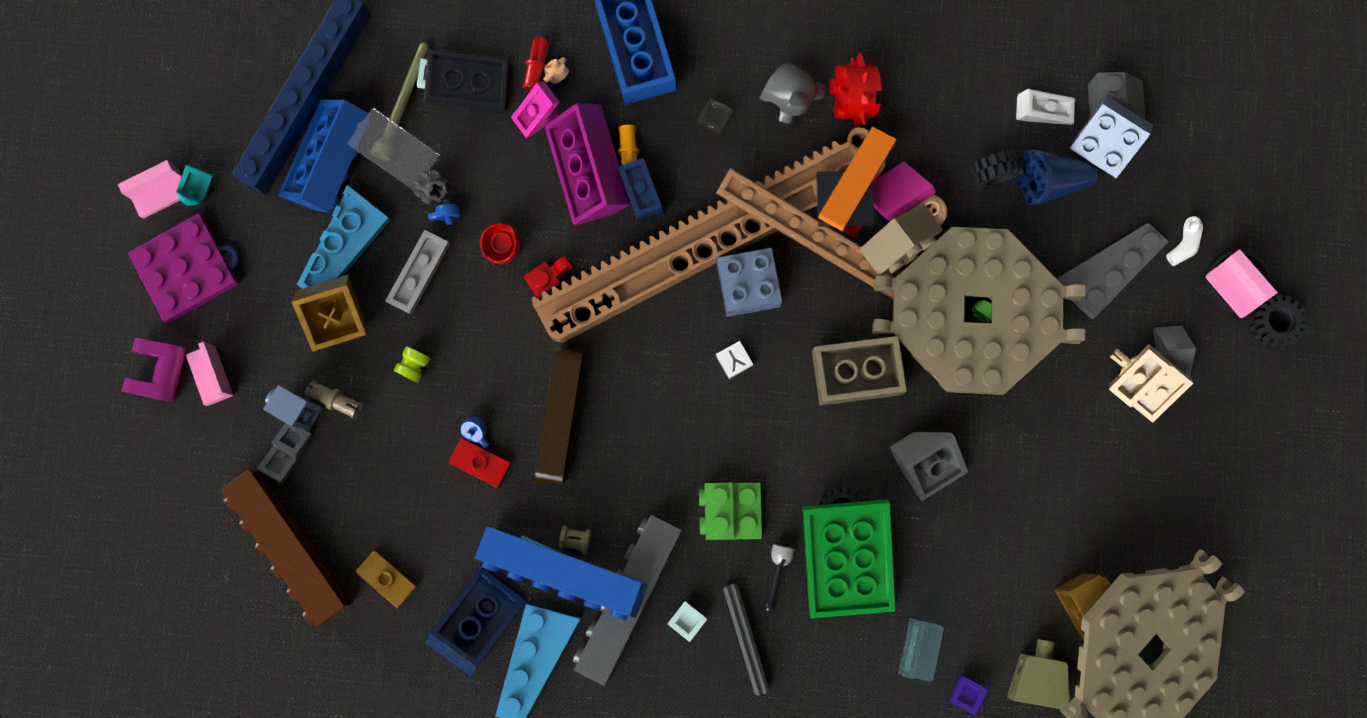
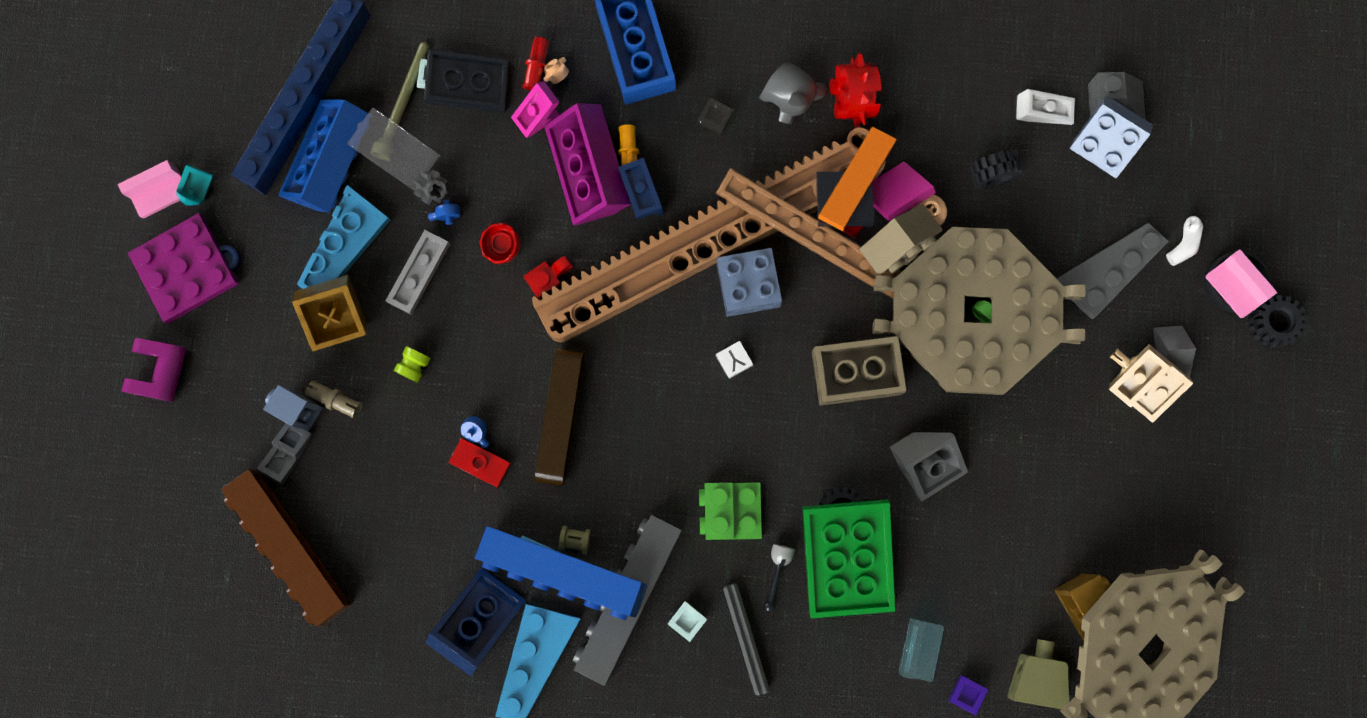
bright pink panel [186,342,233,406] -> none
pearl gold plate [356,550,418,608] -> none
dark blue cone [1015,150,1098,205] -> none

